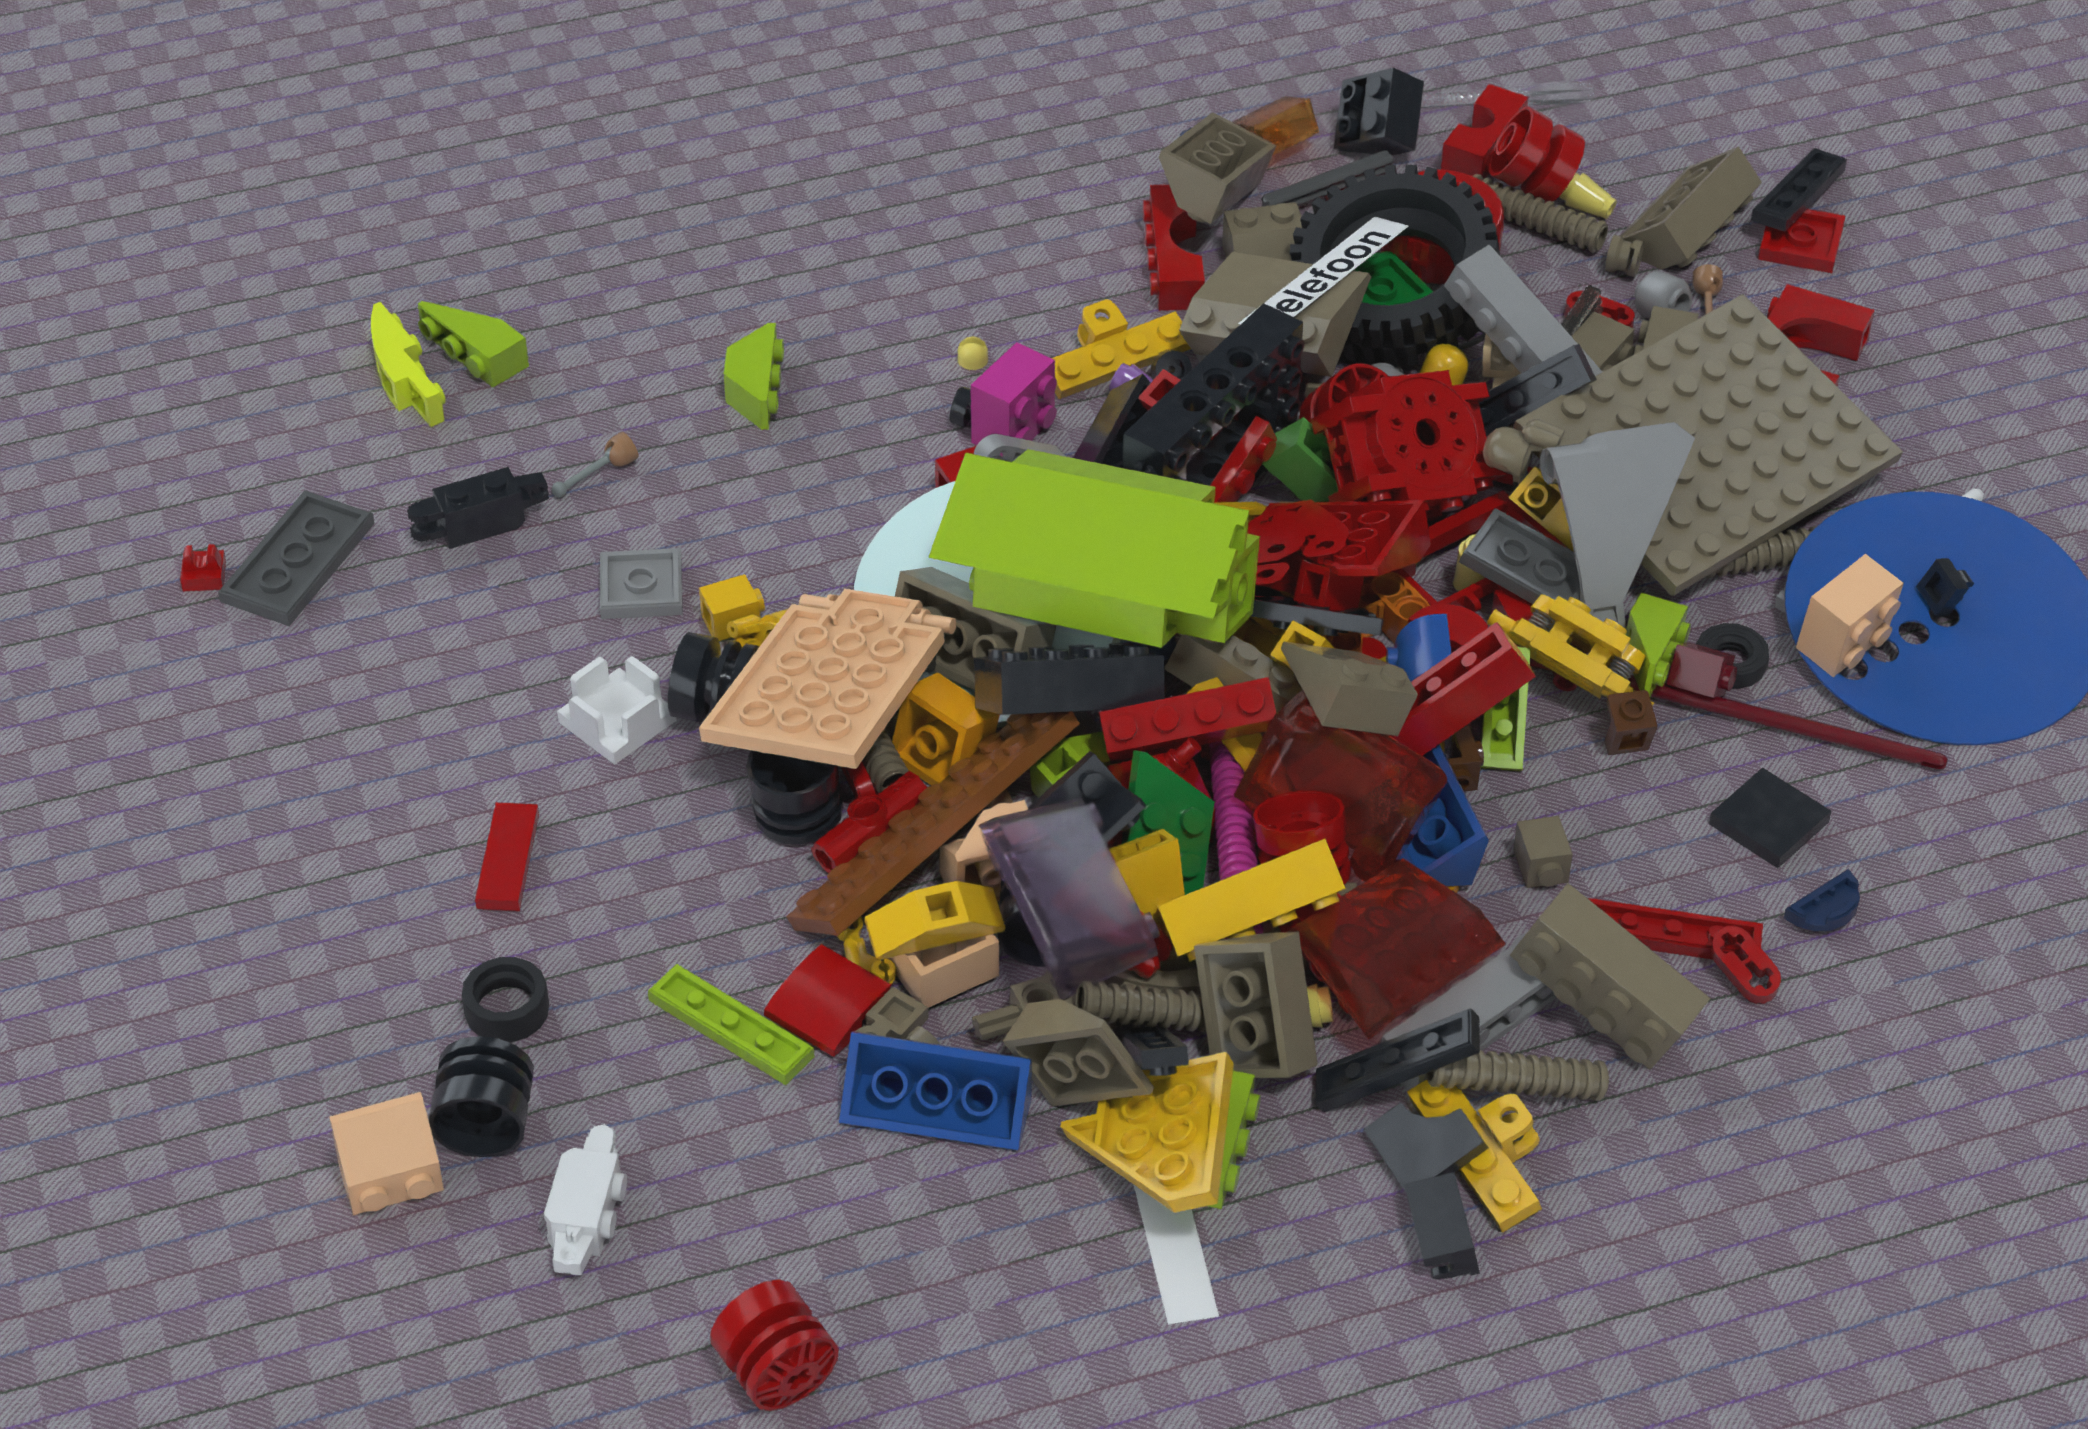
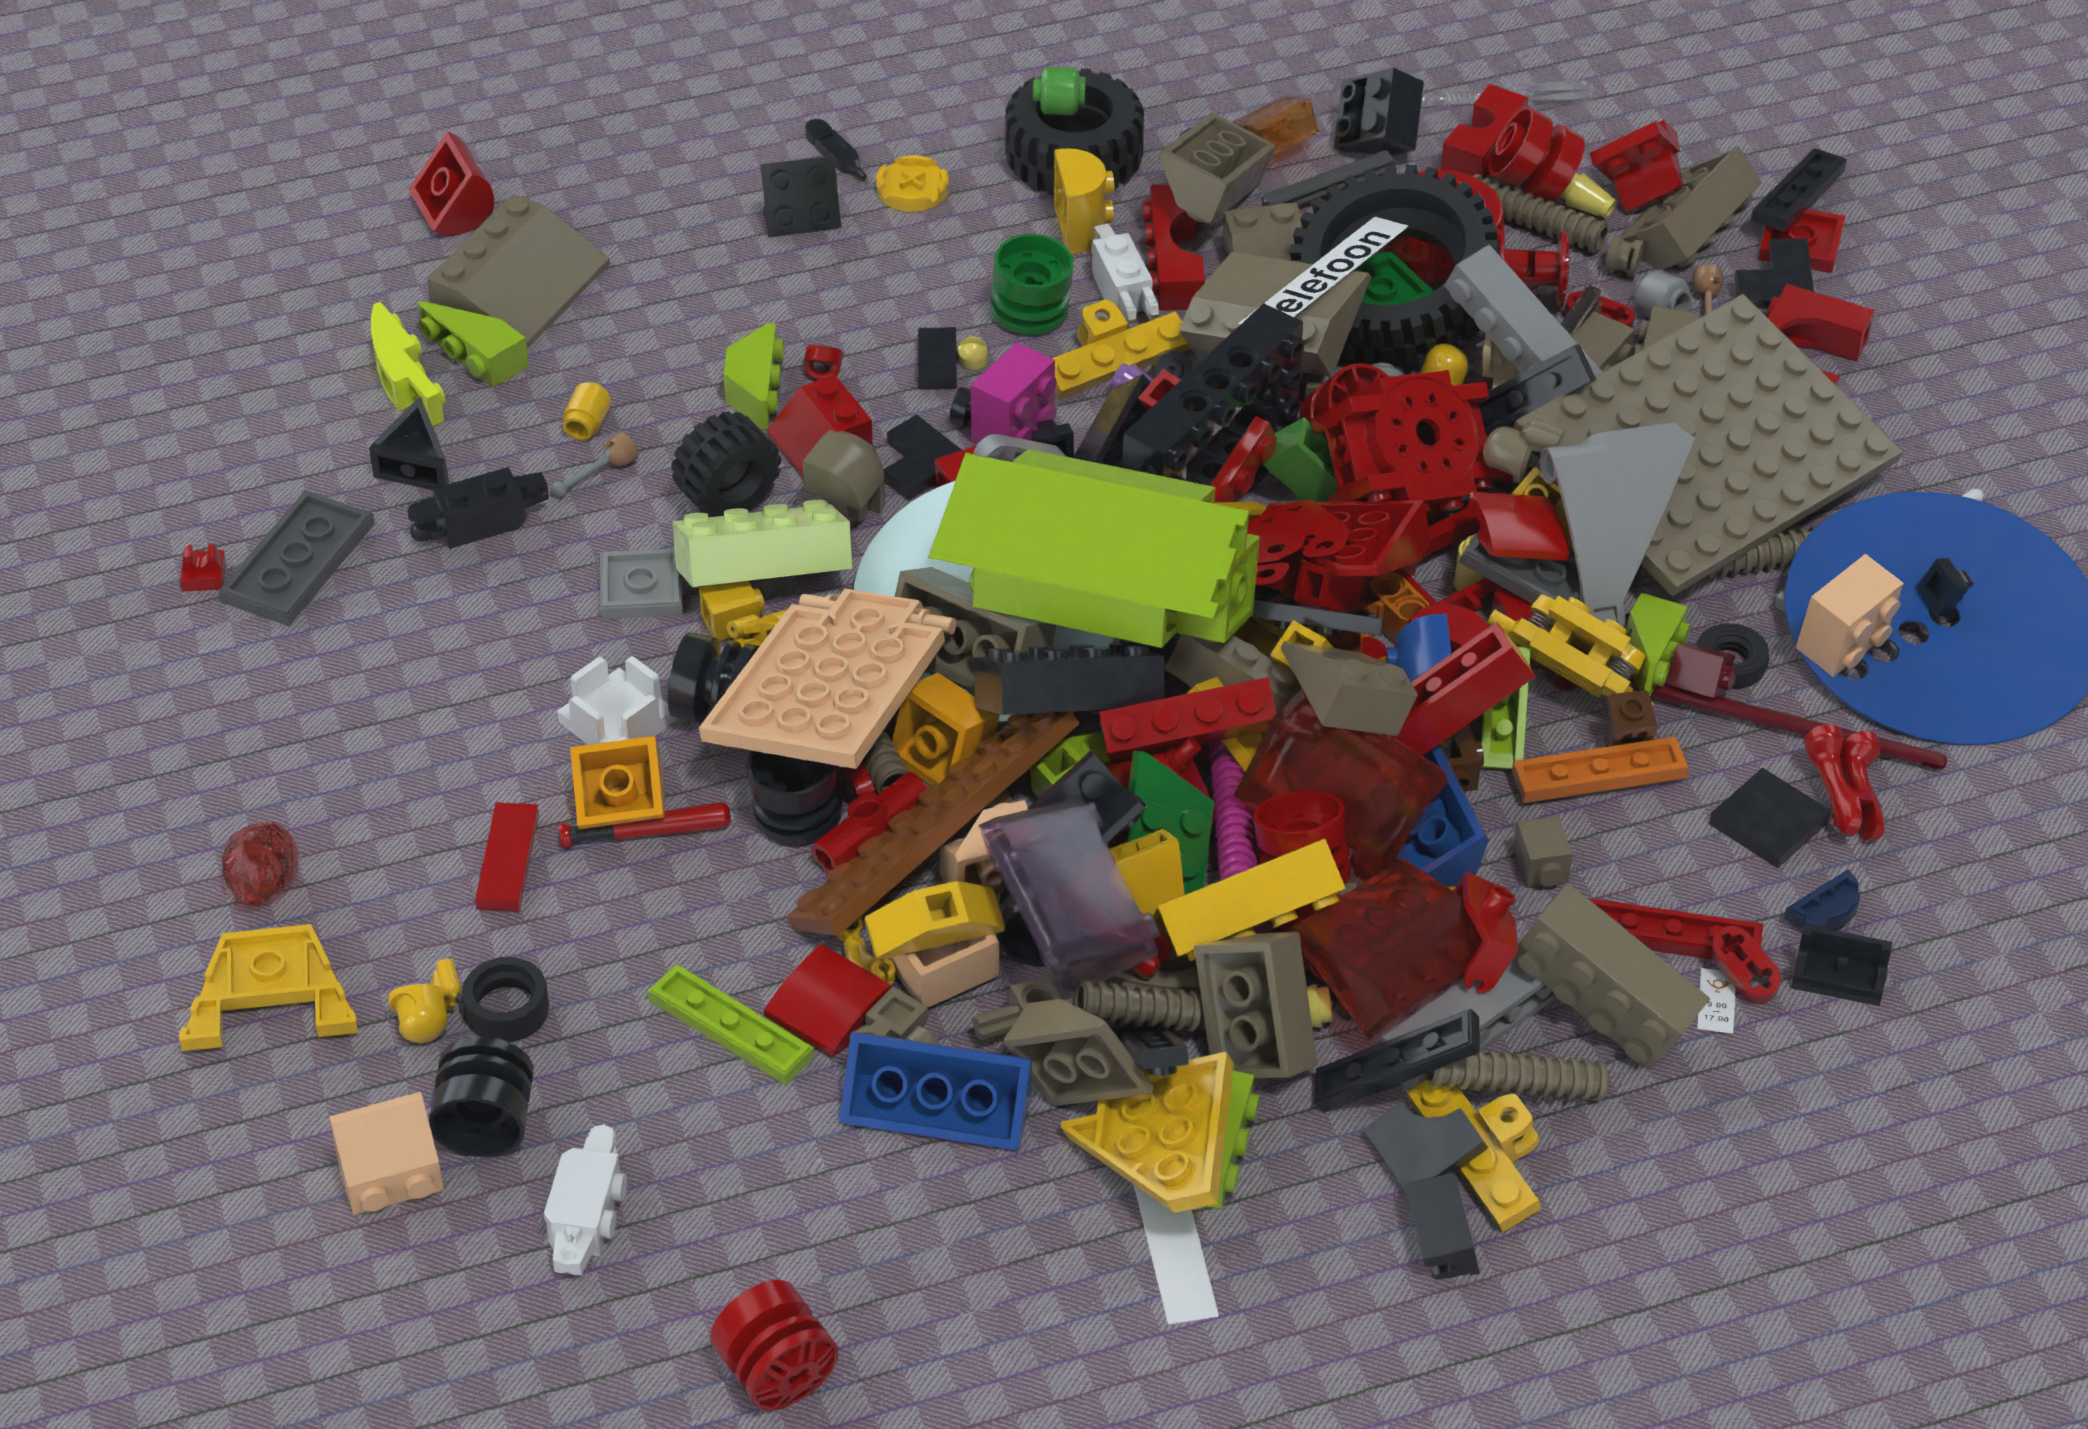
none -> yellow wing [179,924,359,1051]
none -> clear red hair [222,821,299,907]
none -> black slope [369,397,449,490]
none -> yellow piece [388,958,461,1044]
none -> red brick [408,132,494,236]
none -> dark tan slope [427,194,610,349]
none -> red piece [558,802,731,849]
none -> yellow brick [562,382,612,440]
none -> light orange slope [570,736,665,829]
none -> black tyre [671,411,781,517]
none -> yellowish green brick [672,500,852,587]
none -> black hinge [760,155,842,237]
none -> red slope [767,374,873,481]
none -> dark tan brick [803,430,885,531]
none -> red tile [804,344,844,381]
none -> black piece [805,119,867,180]
none -> yellow tile [876,155,949,212]
none -> black tile [883,414,962,500]
none -> black tile [918,327,957,389]
none -> green wheel [990,234,1073,336]
none -> black tyre [1005,68,1144,196]
none -> black tile [1031,419,1074,458]
none -> bright green head [1033,66,1085,115]
none -> yellow brick [1054,149,1115,254]
none -> white hinge [1091,224,1159,324]
none -> red piece [1442,871,1518,993]
none -> red slope [1468,492,1569,561]
none -> red hose [1496,228,1570,307]
none -> orange plate [1512,736,1688,803]
none -> red piece [1589,119,1683,212]
none -> white sticker [1697,968,1736,1034]
none -> black tile [1734,239,1814,308]
none -> black hinge [1791,924,1893,1006]
none -> red piece [1803,724,1885,840]

